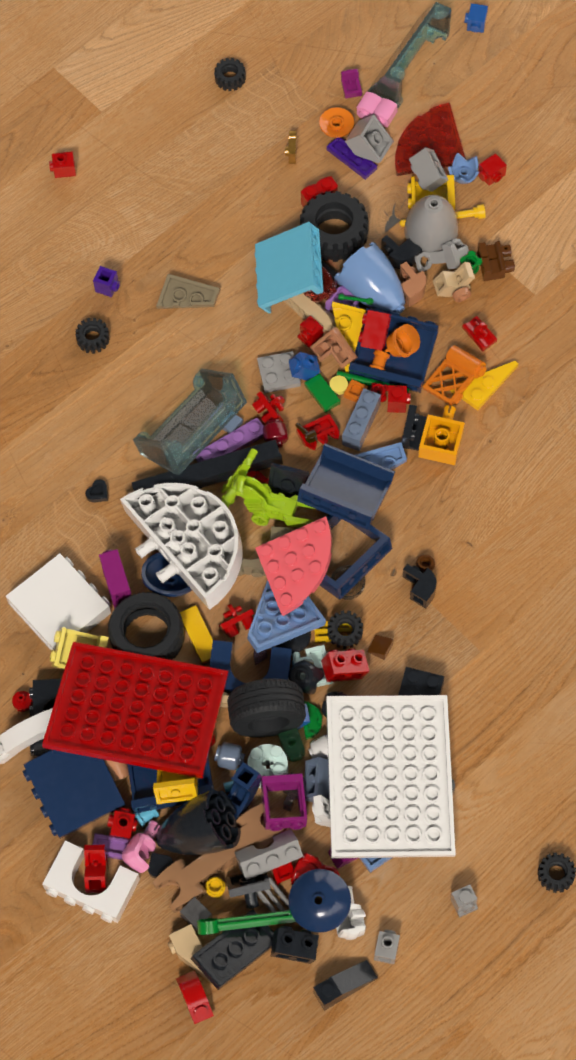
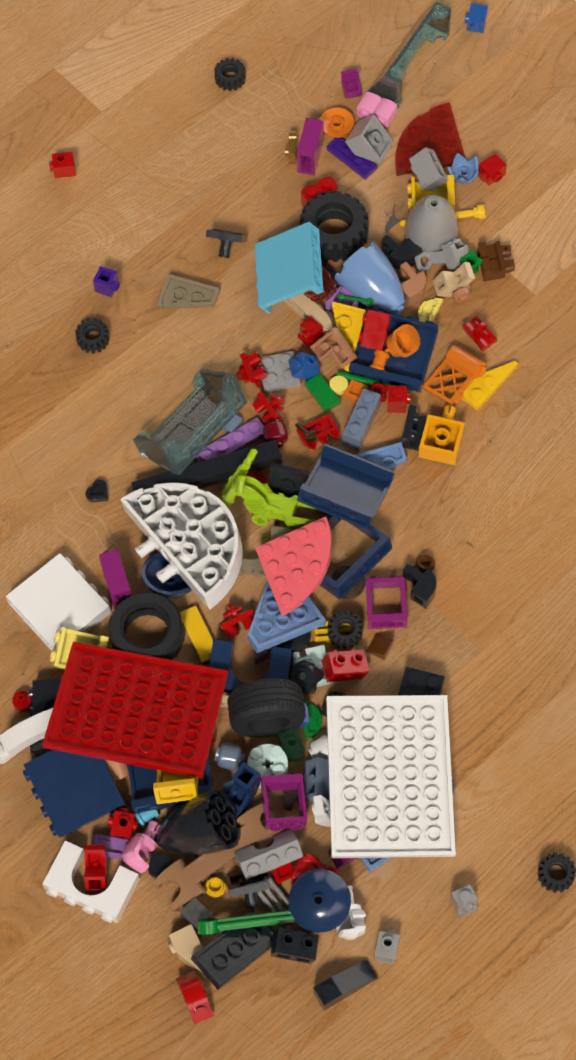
none -> black tile [206,229,248,258]
none -> red hips [236,352,268,388]
none -> magenta brick [297,118,324,176]
none -> magenta window [365,575,407,629]
none -> light yellow tile [418,297,443,322]

